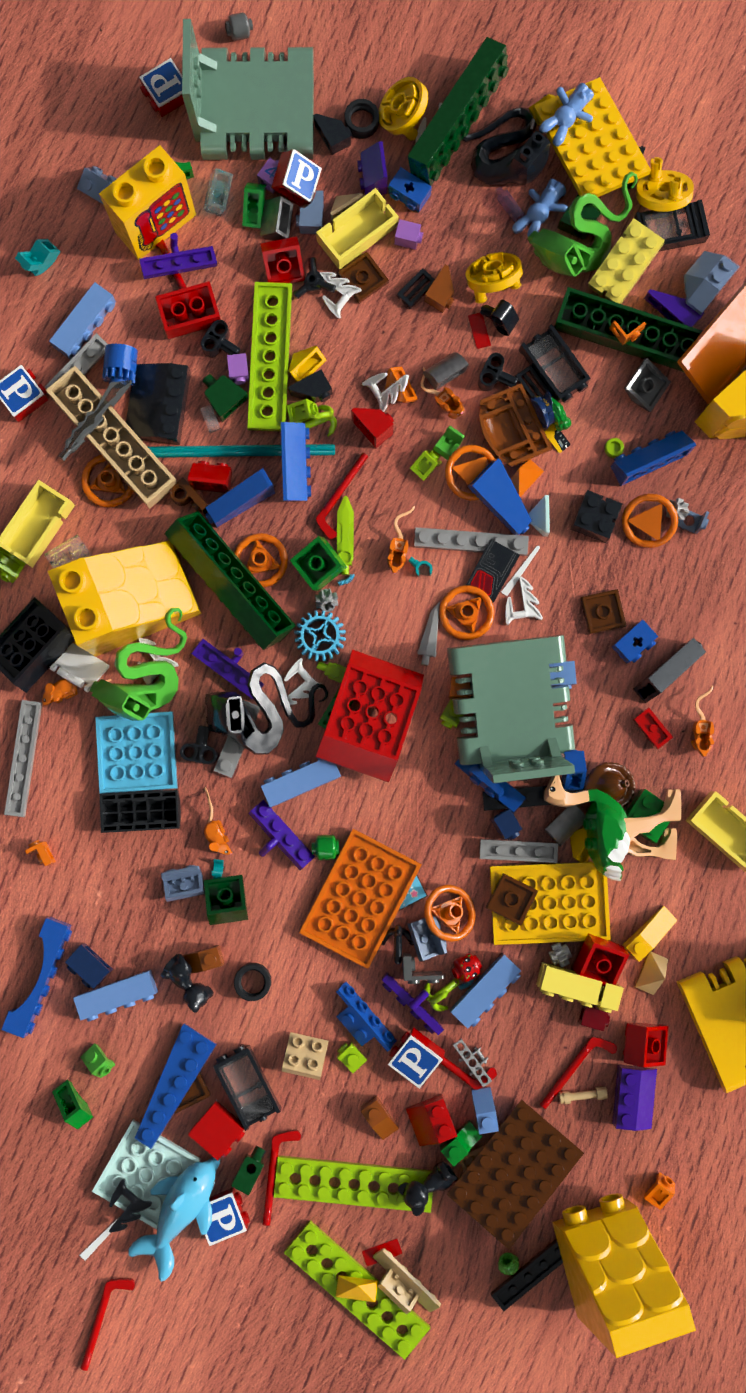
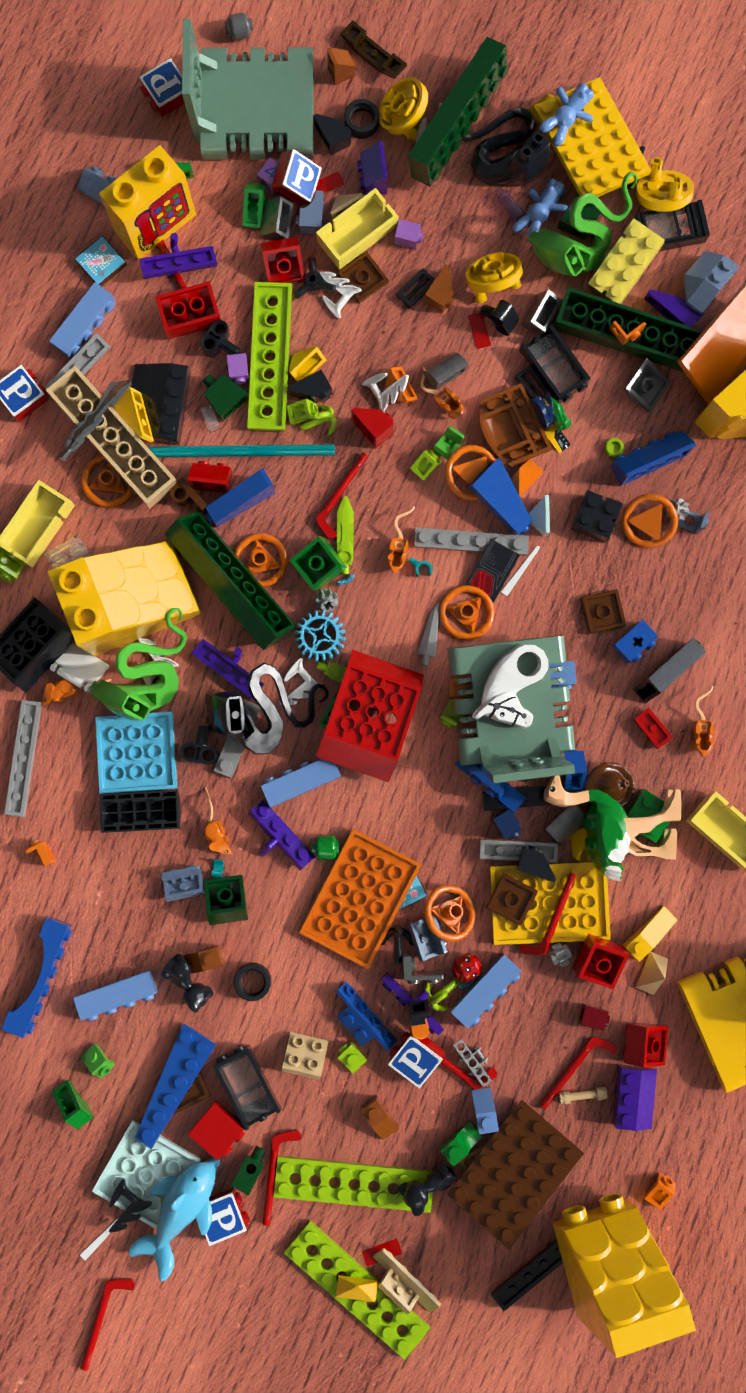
teal brick [15,239,61,276] -> none
dark blue brick [65,943,113,989] -> none
blue gear [102,344,138,389] -> none
clear light blue brick [203,168,233,216] -> none
slope [281,422,311,502] -> none
blue brick [388,167,432,212] -> none
red slope [406,1094,457,1146] -> none
black beam [478,353,518,391] -> none
bright green piece [498,1253,519,1275] -> none
white piece [505,577,543,626] -> none
light yellow piece [536,962,624,1013] -> none
none -> medium azure tile [74,235,127,287]
none -> yellow slope [112,387,154,443]
none -> red sticker [313,172,344,198]
none -> dark orange slope [327,47,357,85]
none -> dark brown slope [340,20,407,79]
none -> black leg [408,1000,431,1040]
none -> white animal [472,644,548,728]
none -> black slope [516,845,556,883]
none -> red piece [519,872,577,955]
none -> flat silver brick [521,290,563,333]

